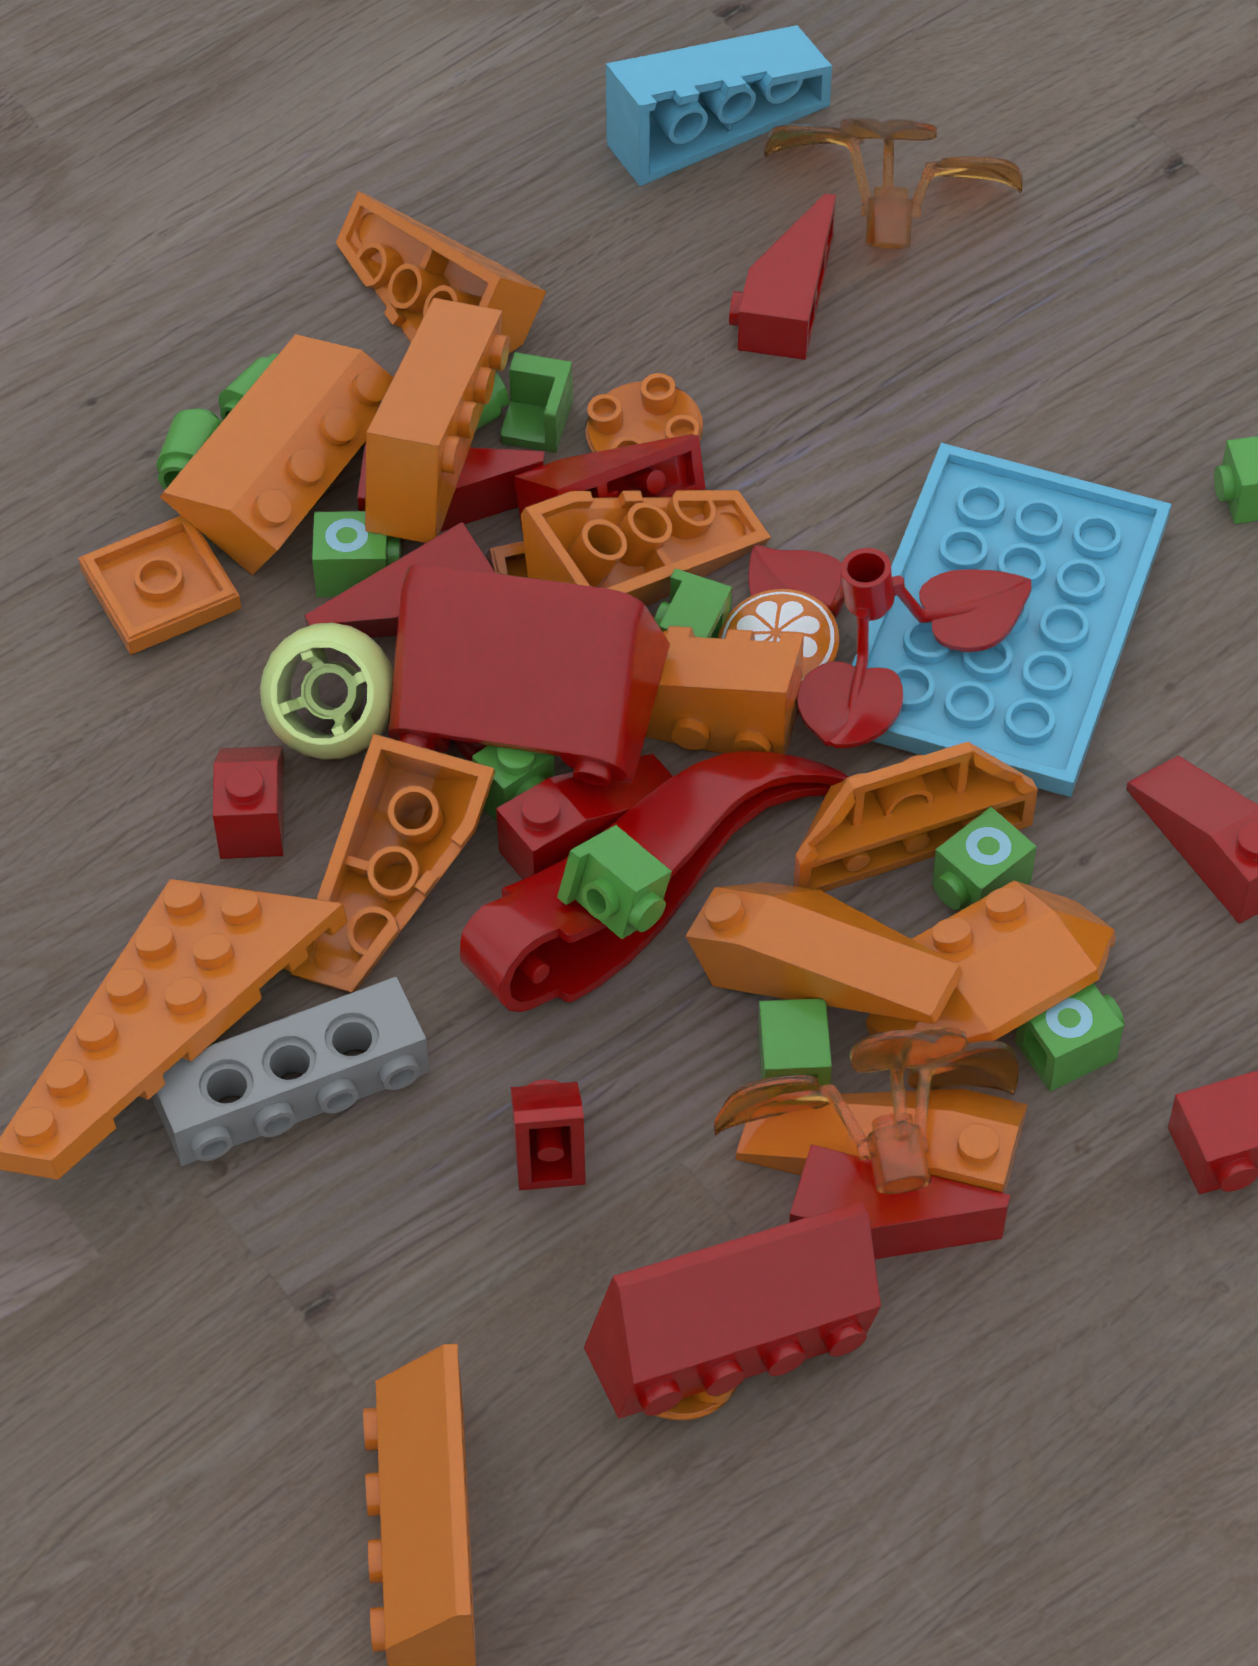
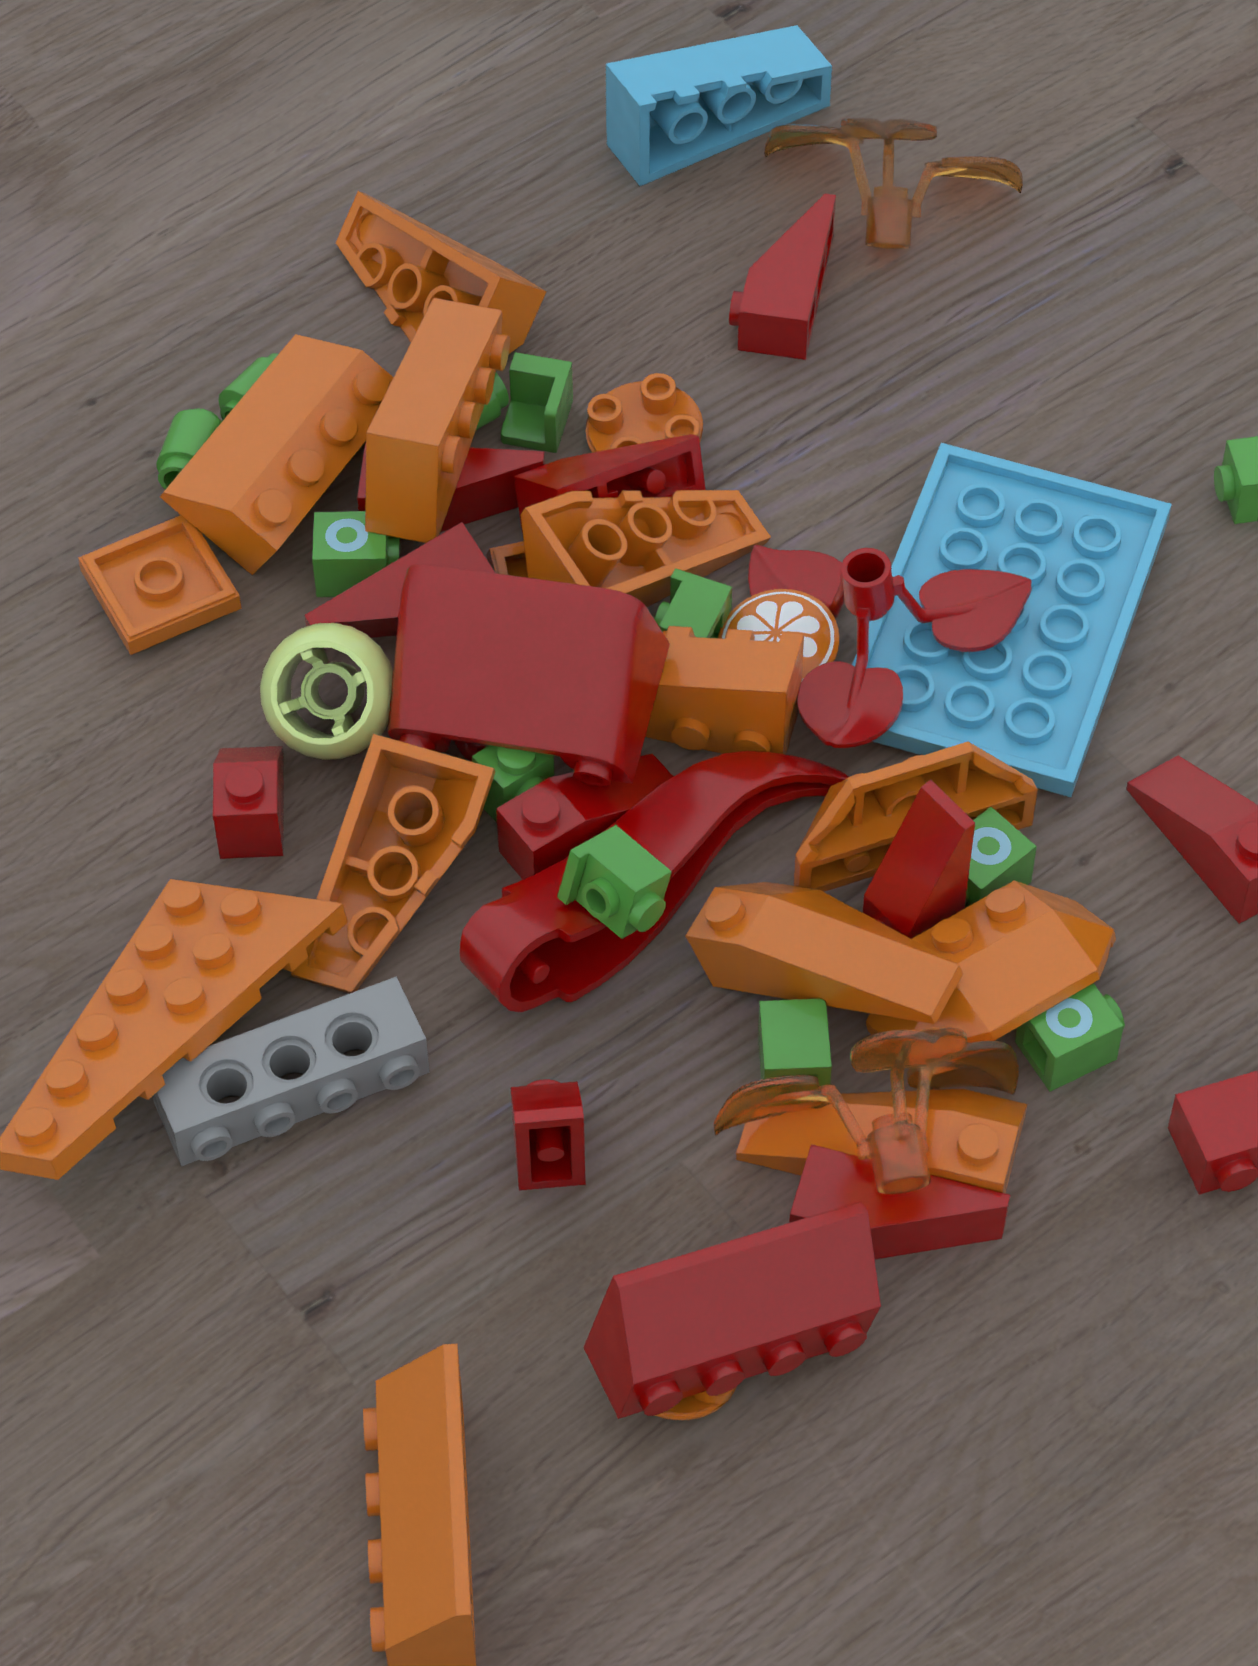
none -> red slope [862,780,975,939]

